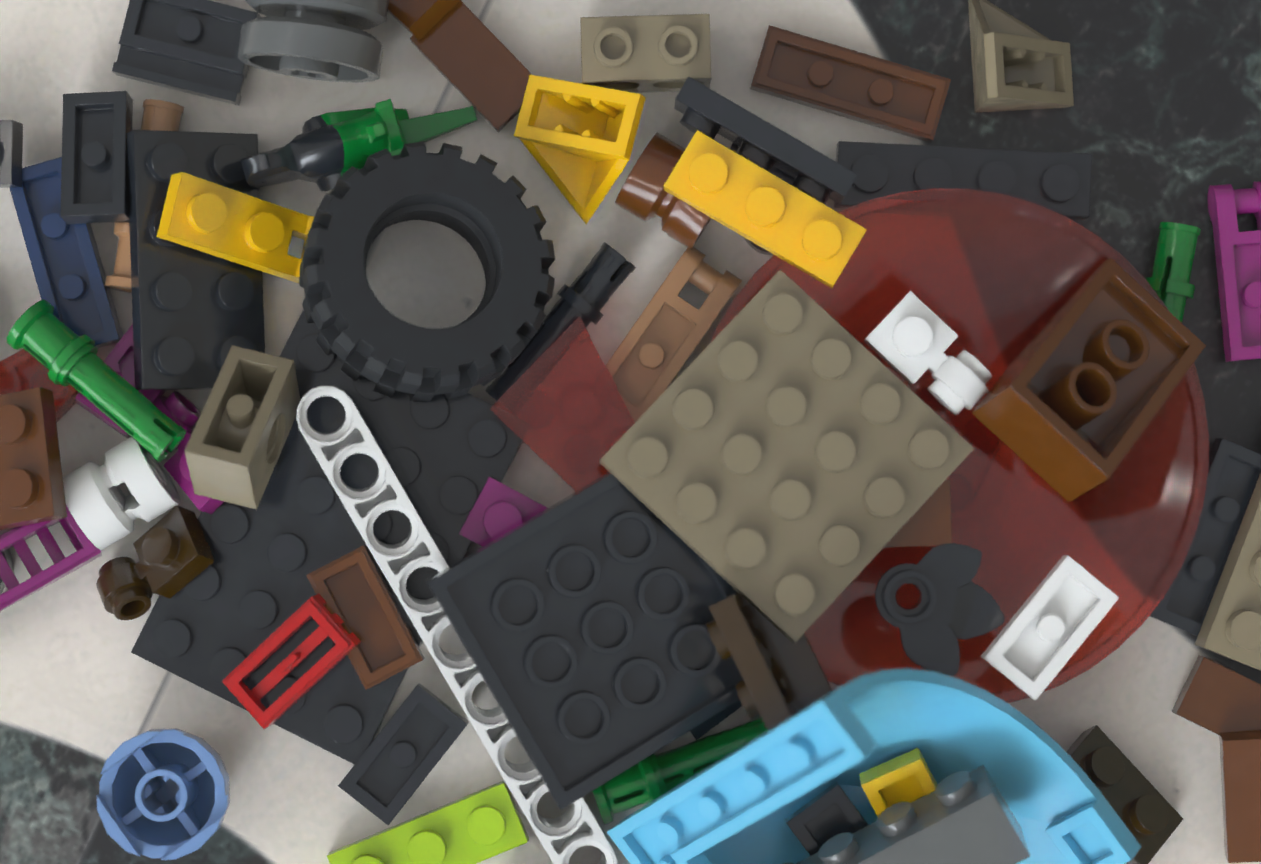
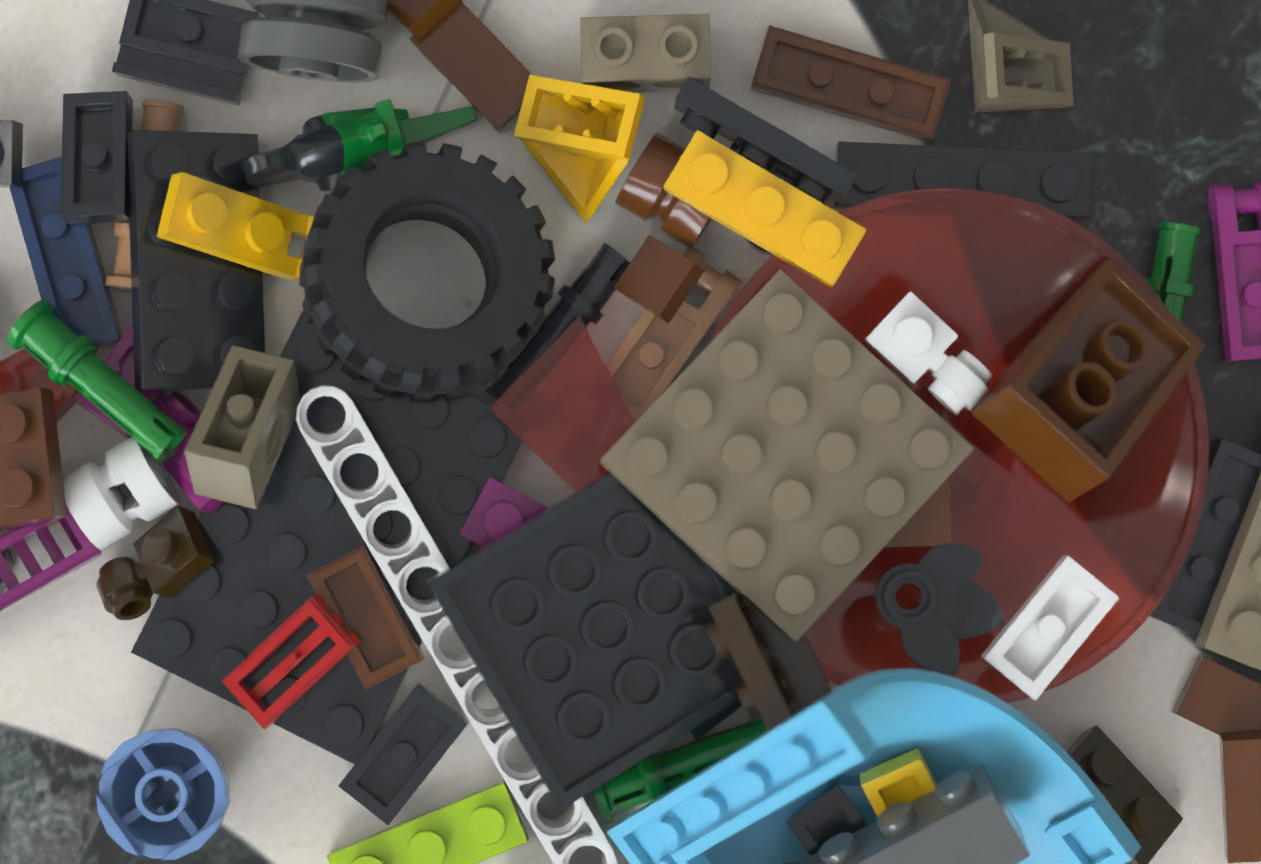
none -> reddish brown tile [613,235,705,324]

